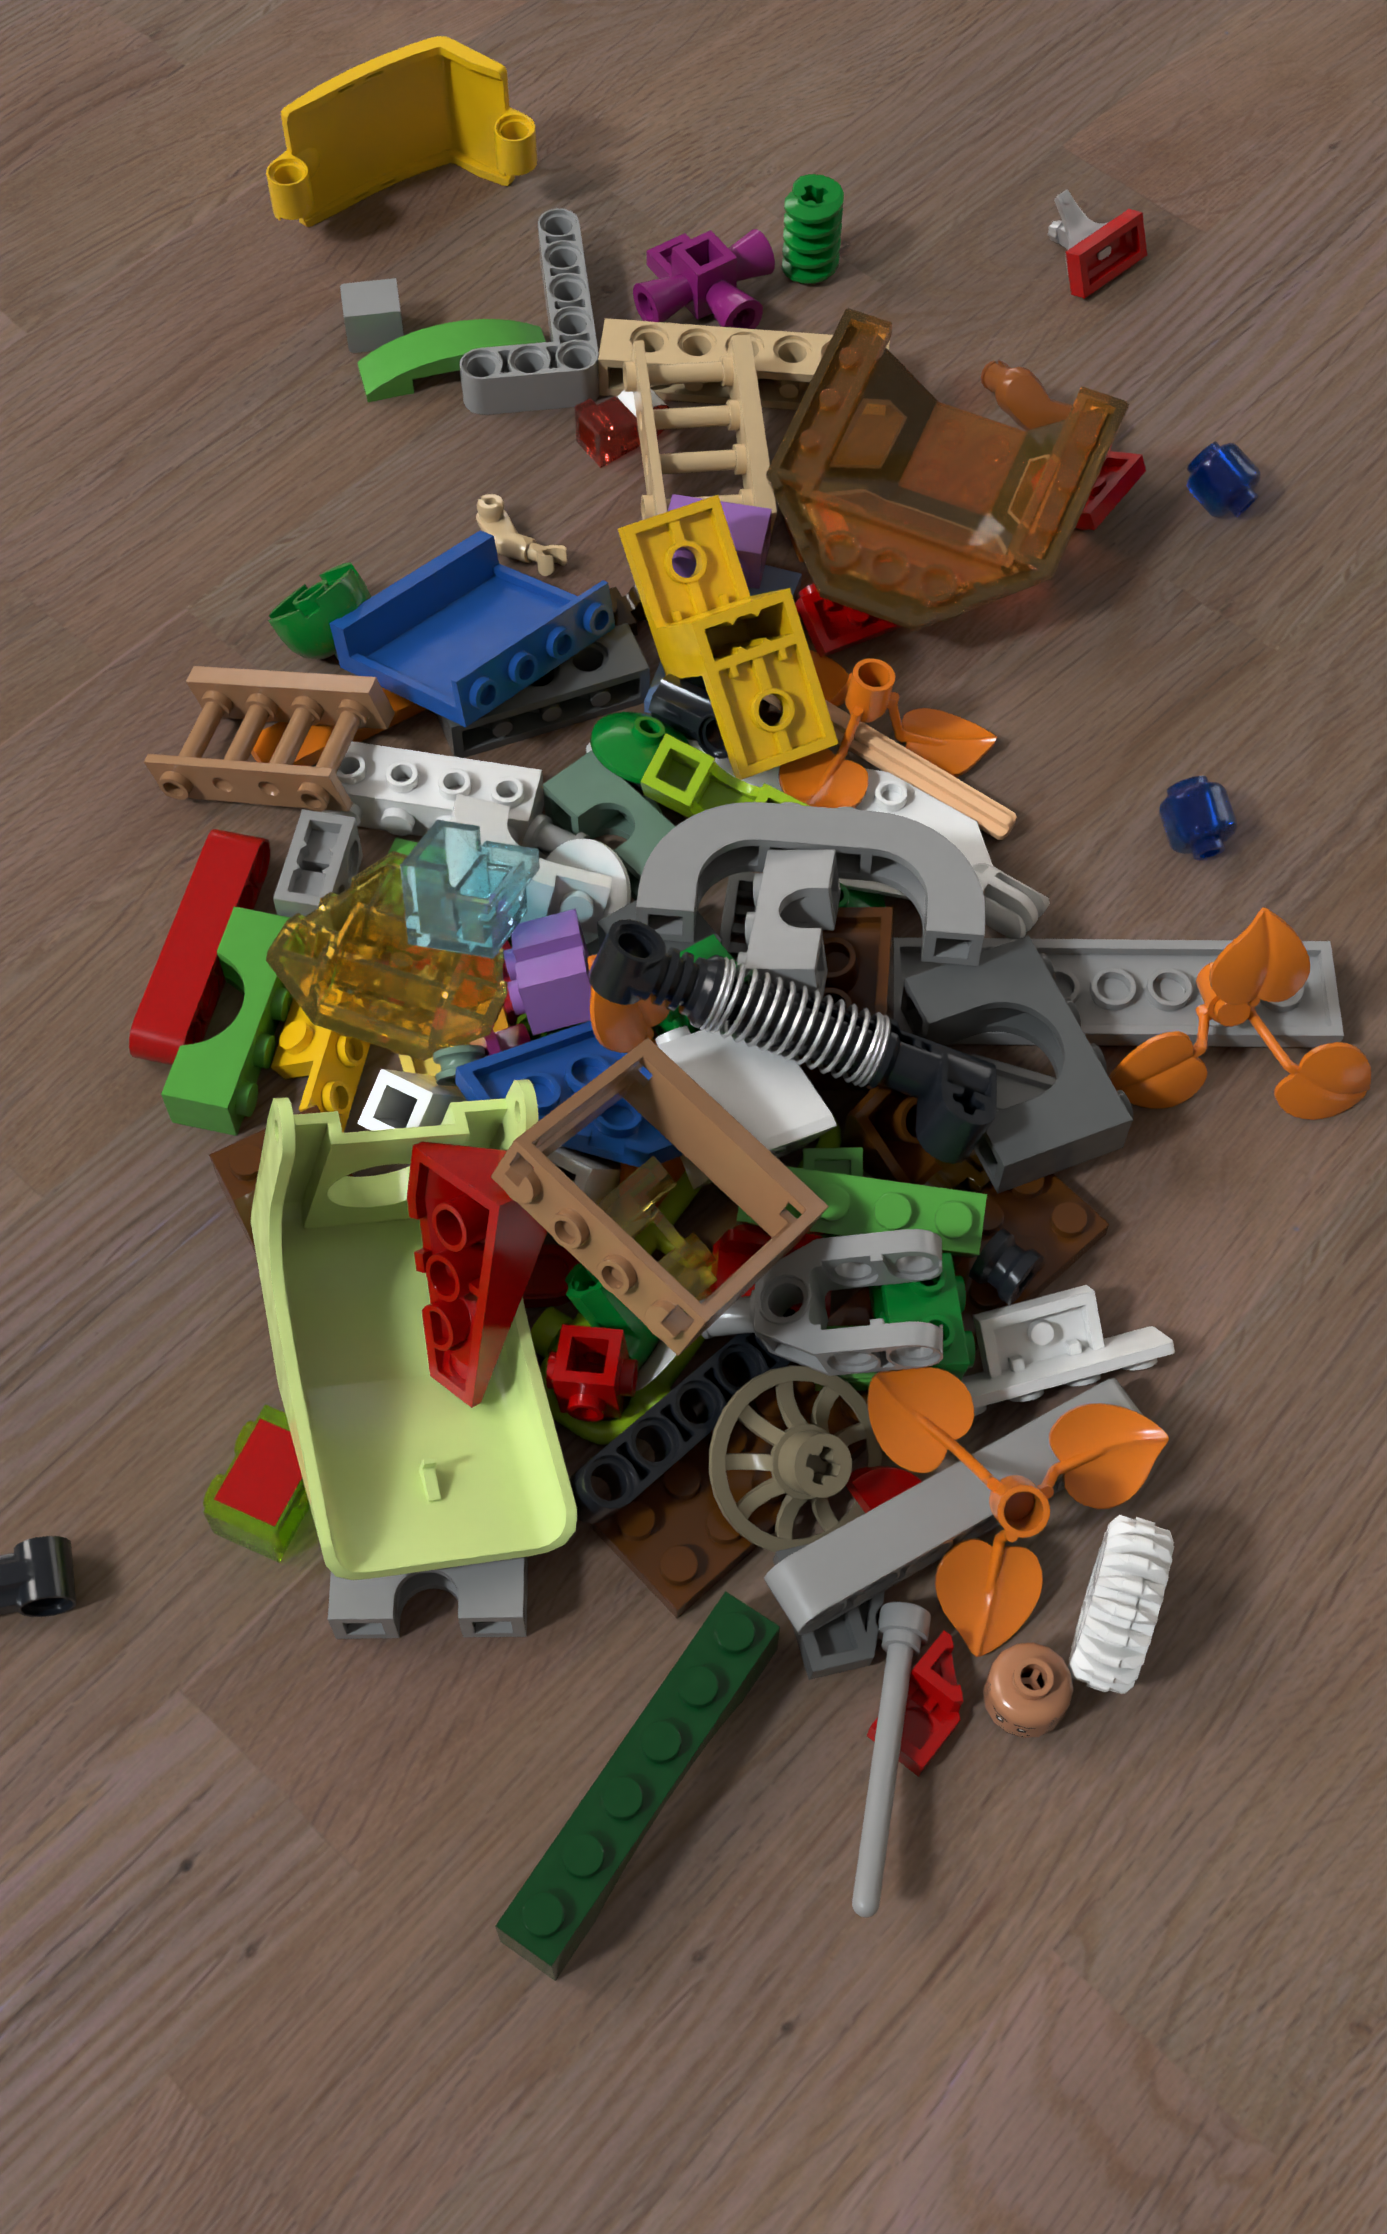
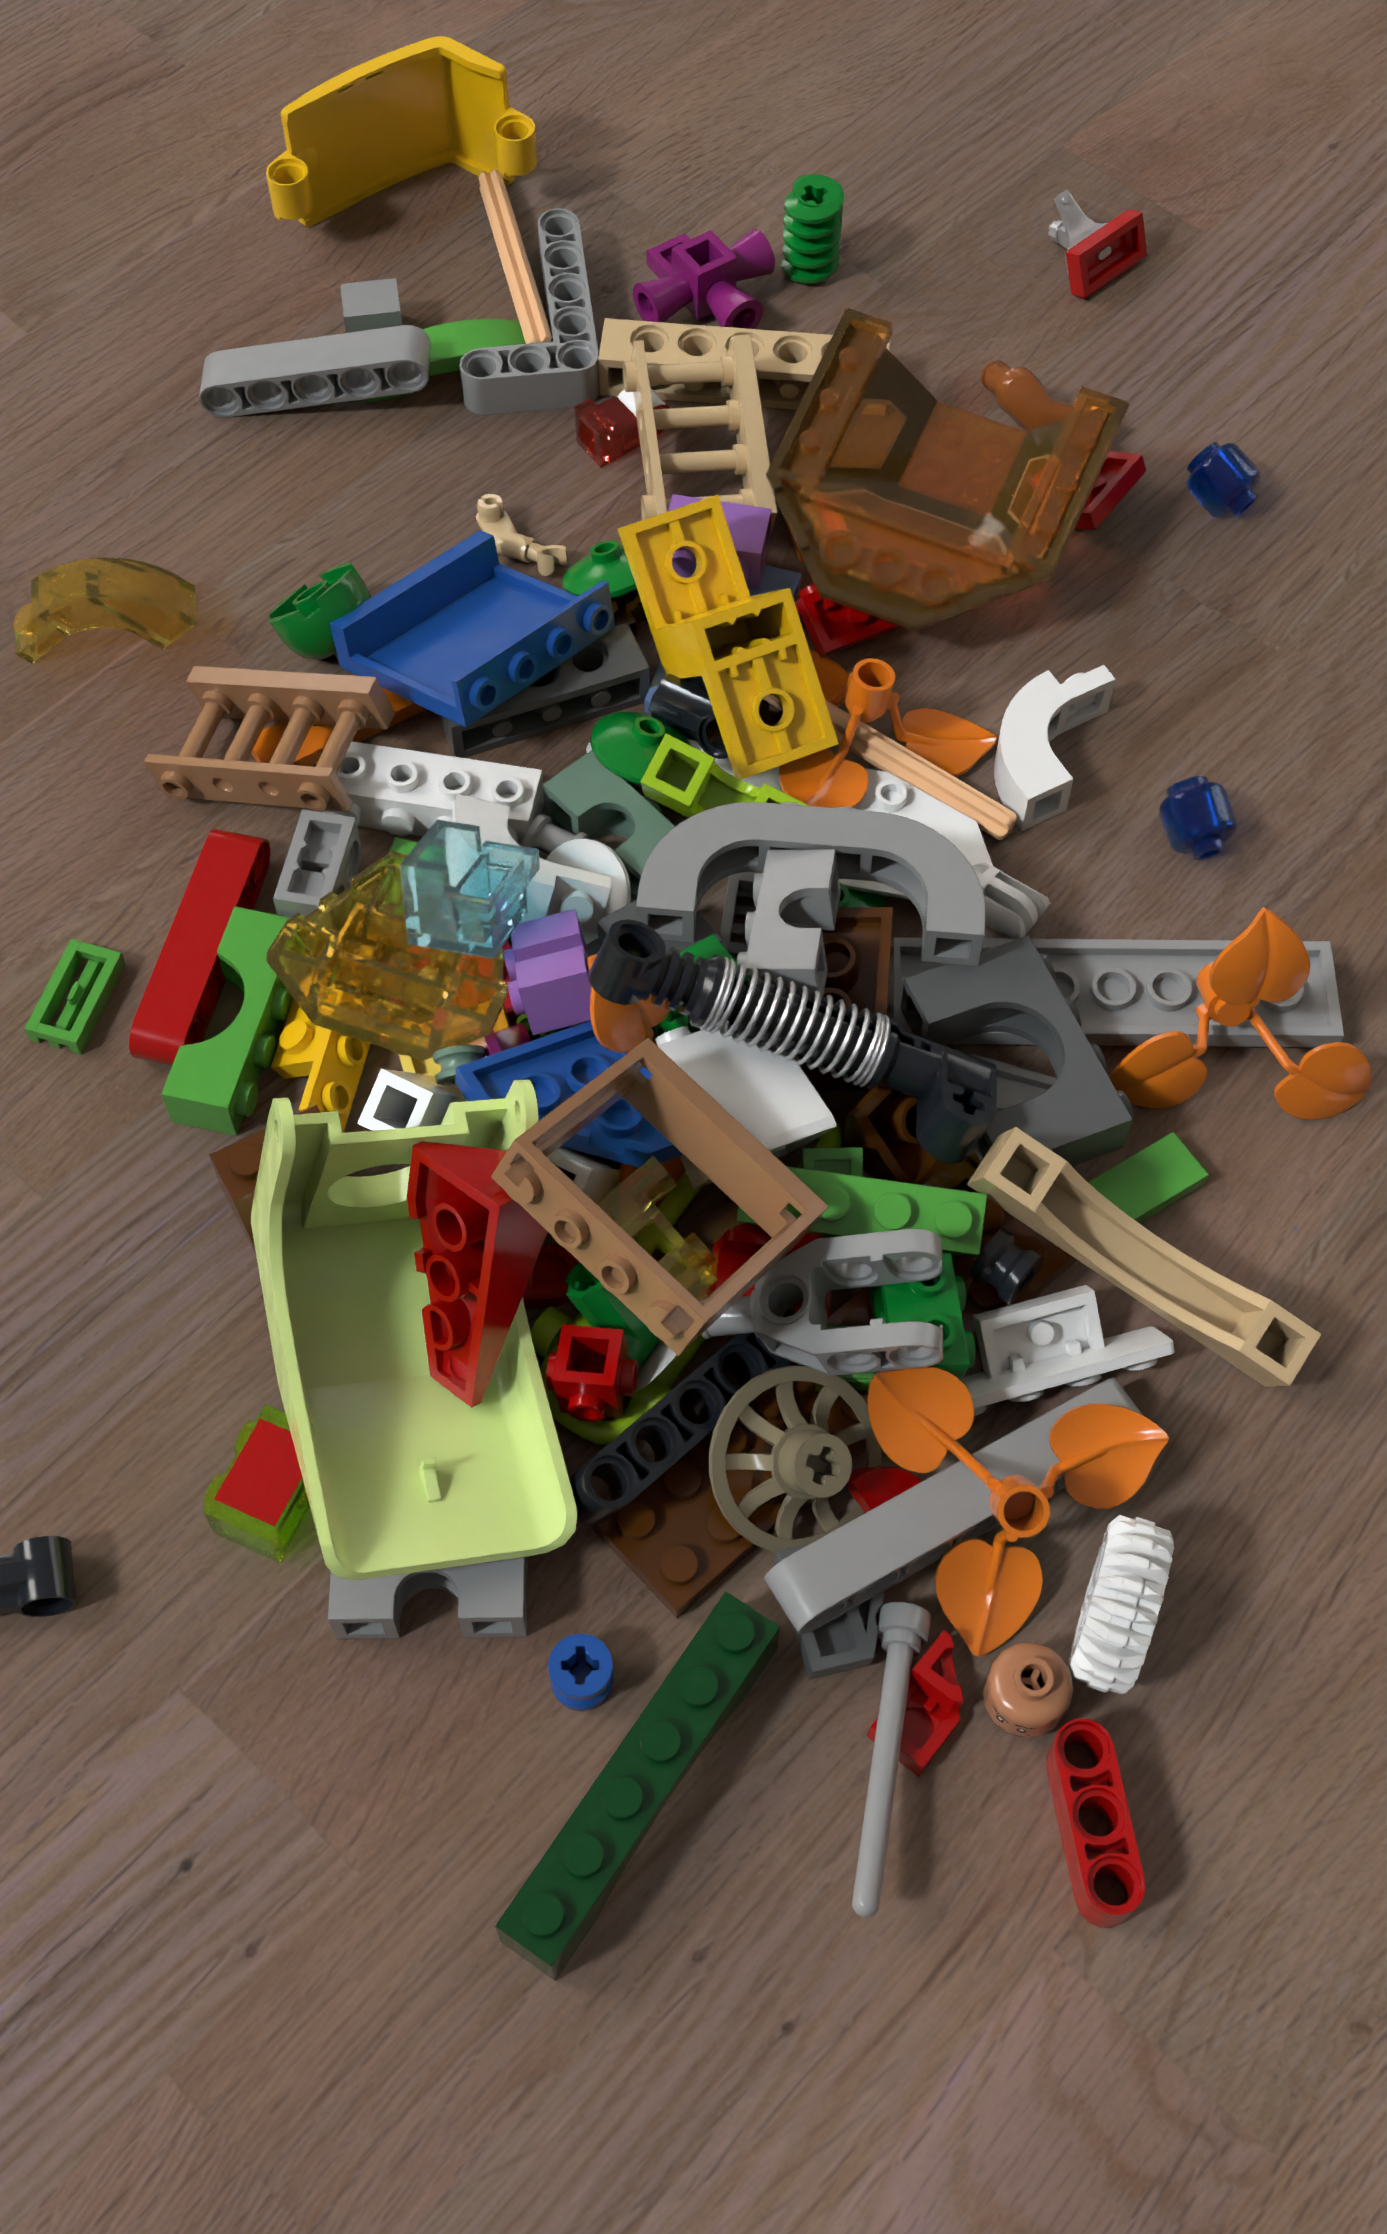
none -> clear yellow arch [13,557,197,664]
none -> bright green tile [24,939,126,1054]
none -> light grey beam [199,325,431,417]
none -> light nougat axle [478,169,552,344]
none -> blue wheel [548,1633,614,1712]
none -> green dish [562,540,637,598]
none -> tan arch [967,1127,1321,1387]
none -> white arch [994,665,1115,831]
none -> red beam [1046,1718,1145,1928]
none -> bright green tile [1088,1132,1209,1224]

